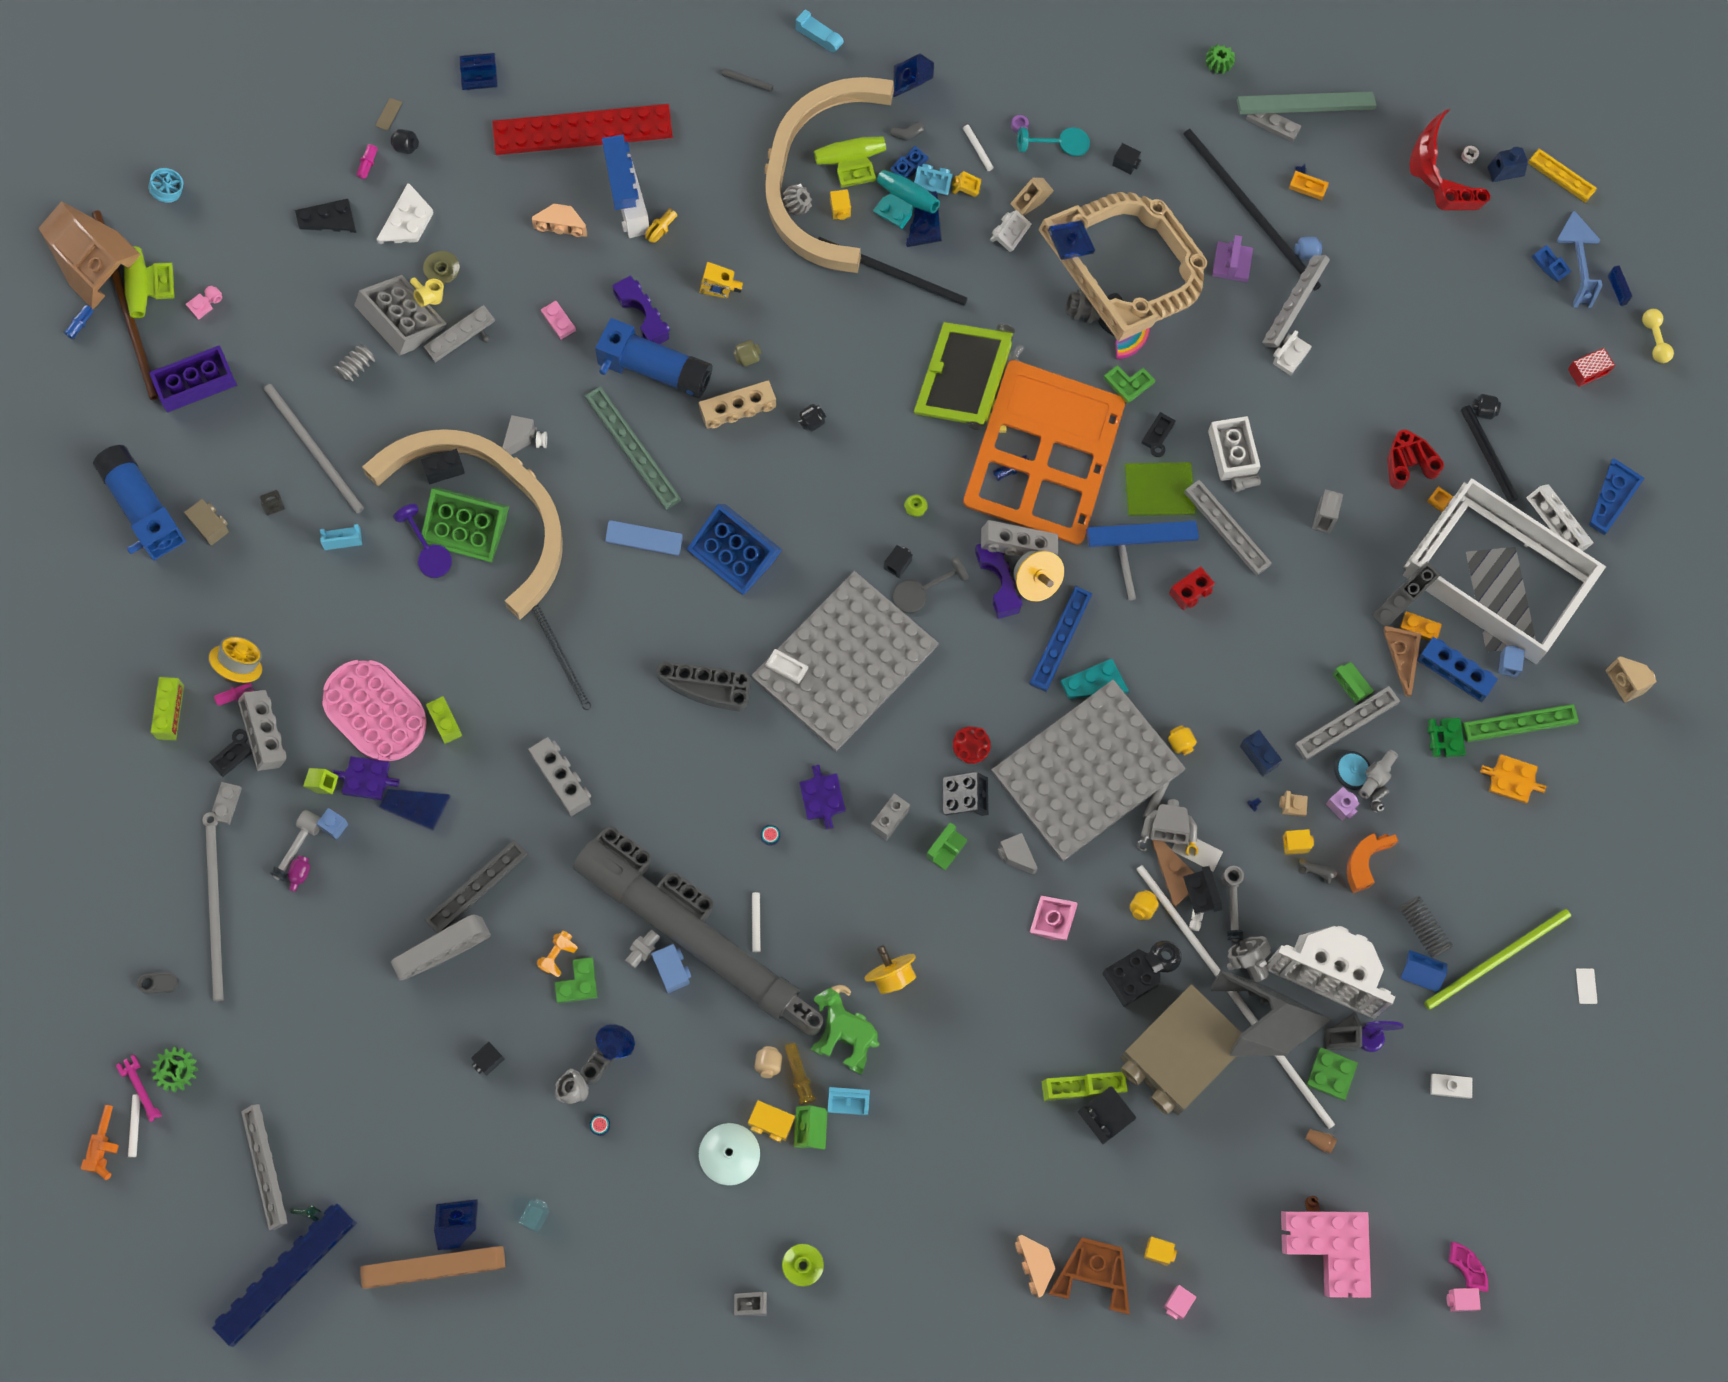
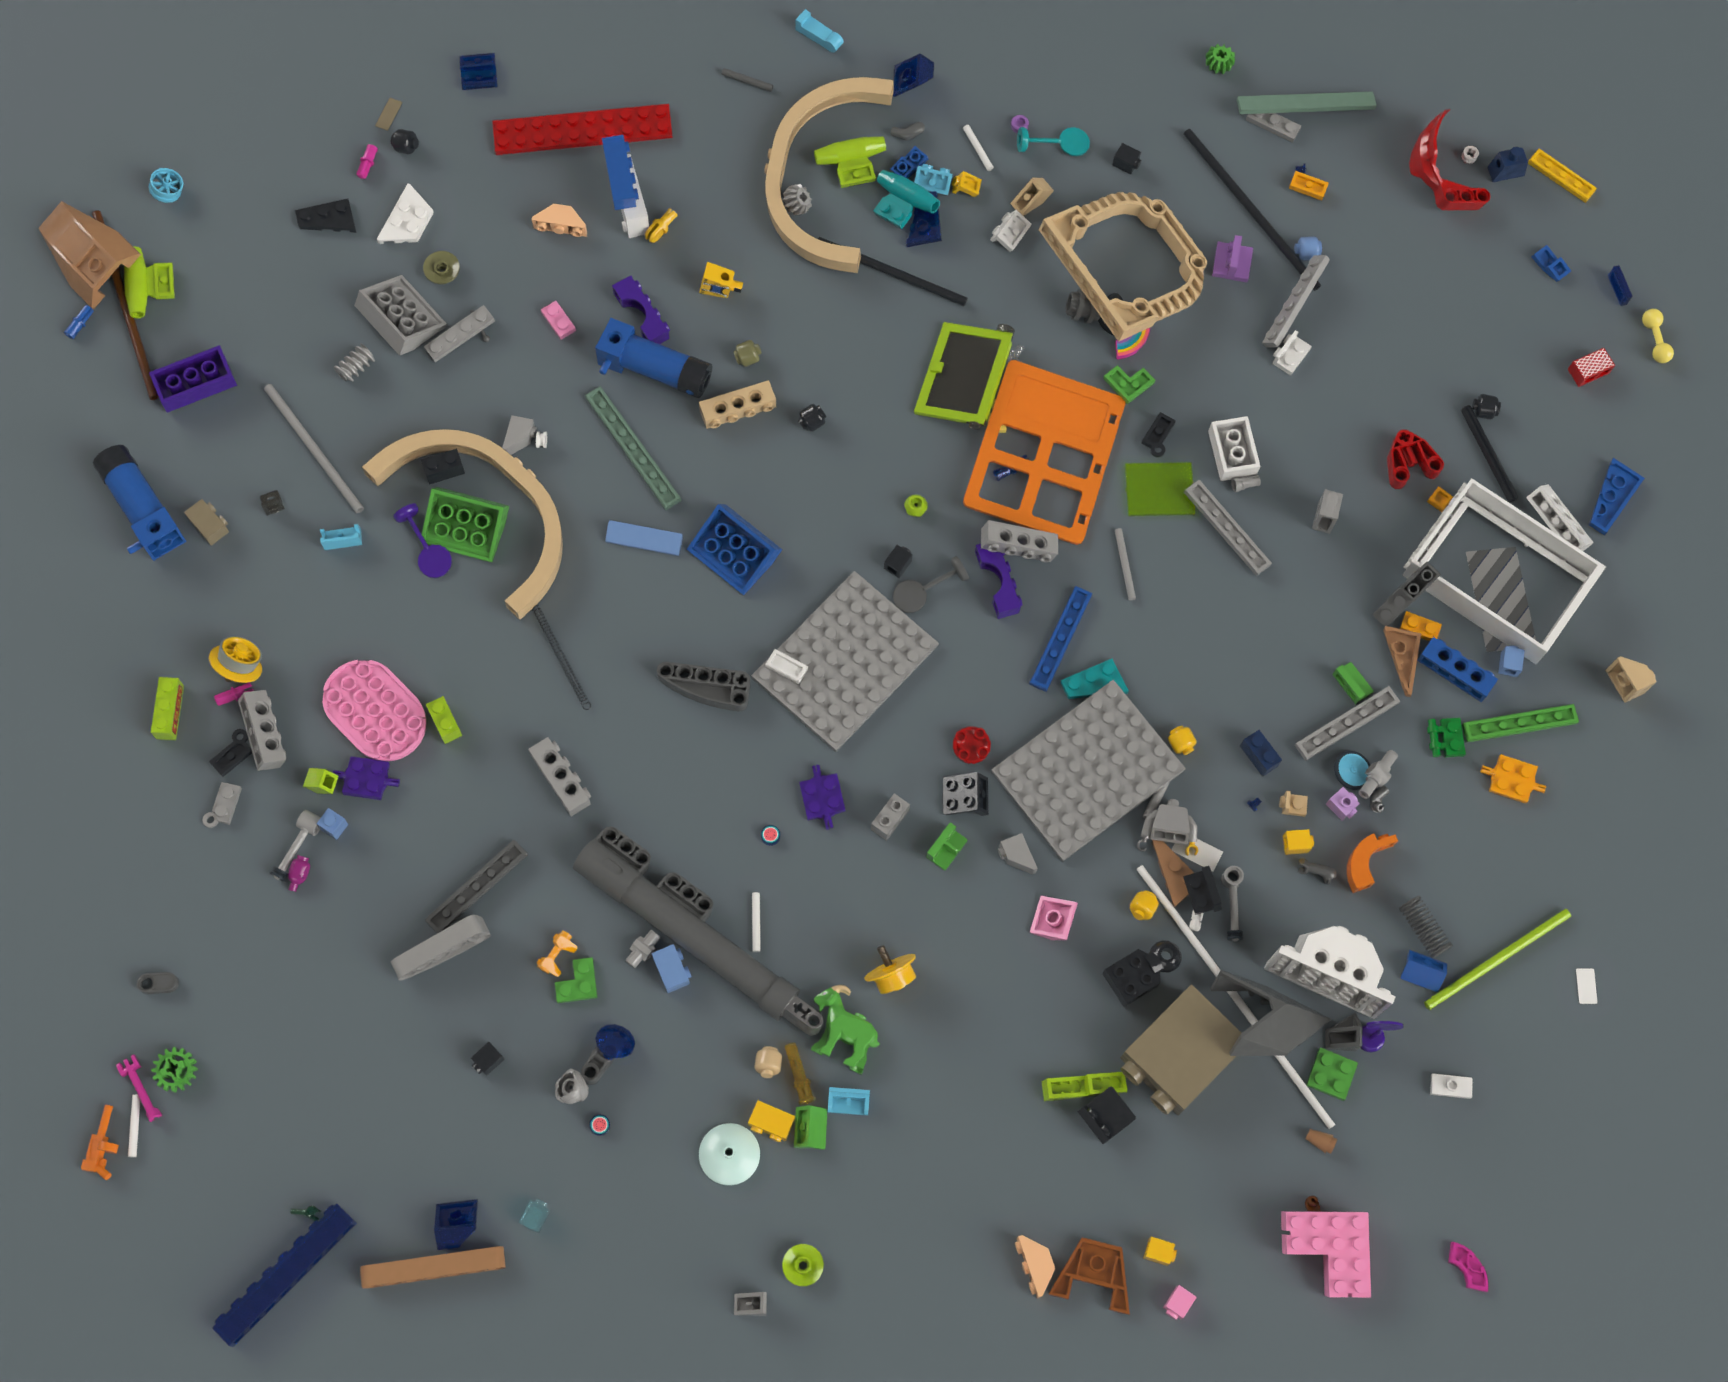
bright pink plate [186,285,222,320] -> none
light grey piece [206,826,224,1002] -> none
light grey plate [241,1104,287,1231] -> none
clear blue wing [379,789,451,831] -> none
light yellow piece [410,277,444,307] -> none
yellow brick [830,189,851,220] -> none
yellow piece [1014,551,1064,601] -> none
clear blue plate [1048,220,1095,260] -> none
blue tile [1086,521,1199,547] -> none
red brick [1169,566,1215,610] -> none
light grey piece [1227,936,1271,982] -> none
bright pink brick [1447,1288,1481,1312] -> none
medium blue piece [1557,211,1602,308] -> none

